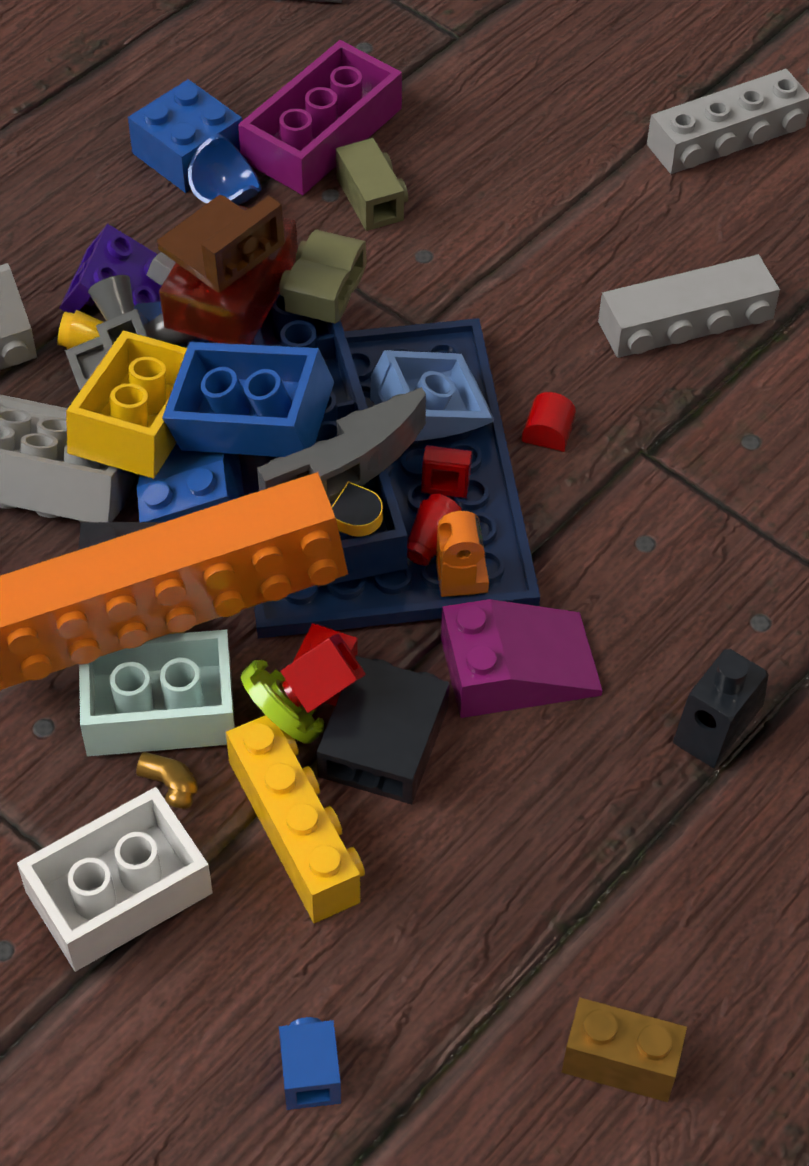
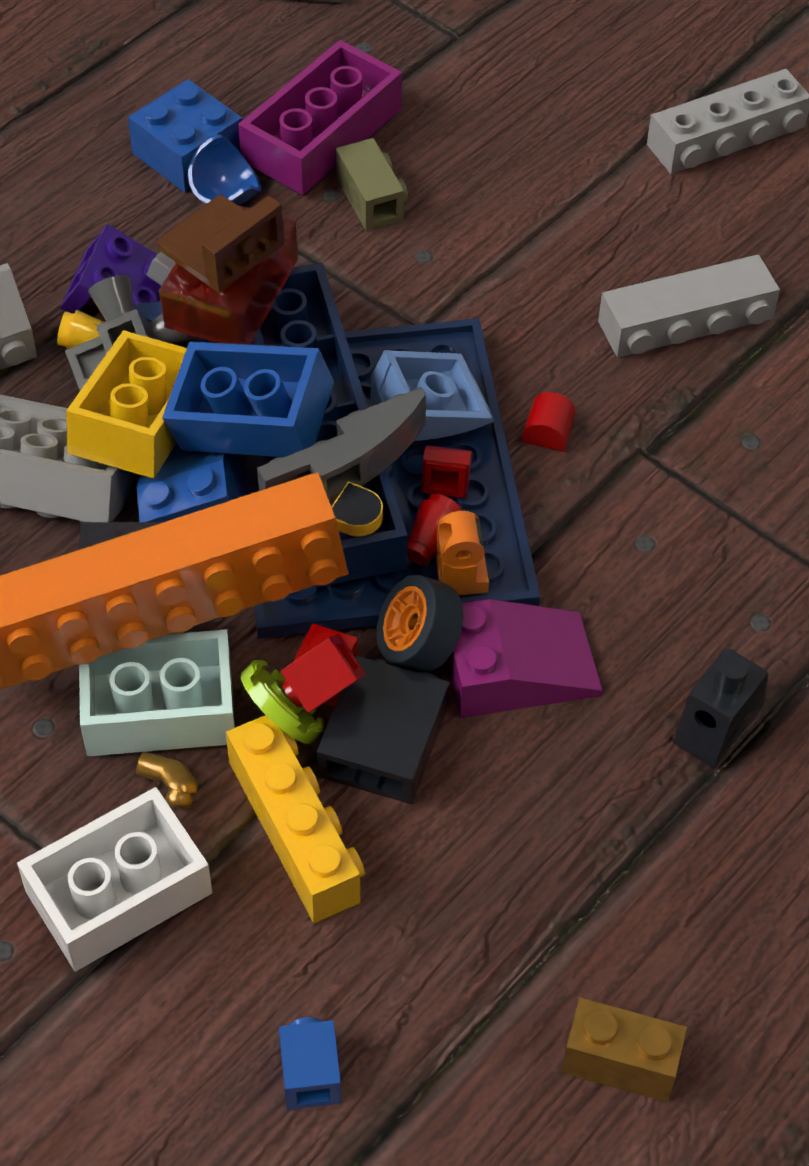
olive brick [279,230,367,324] -> none
none -> black wheel [377,575,464,672]

